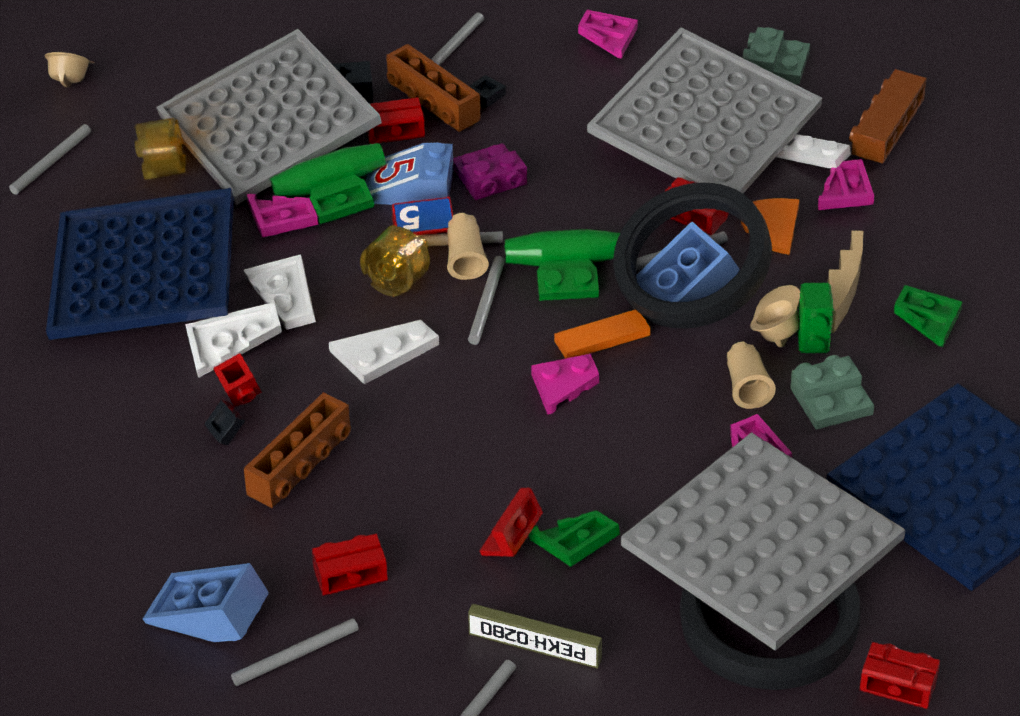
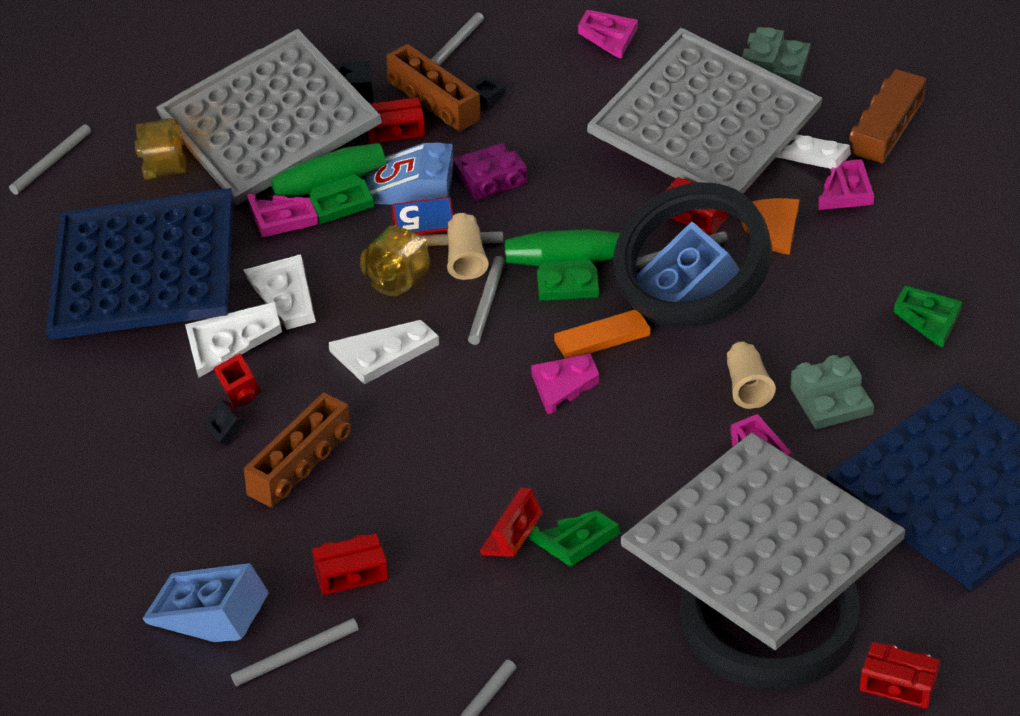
tan piece [45,52,95,87] -> none
tile [468,604,602,669] -> none
tan piece [750,285,800,347] -> none
green brick [797,283,834,353] -> none
tan slope [828,231,864,333] -> none

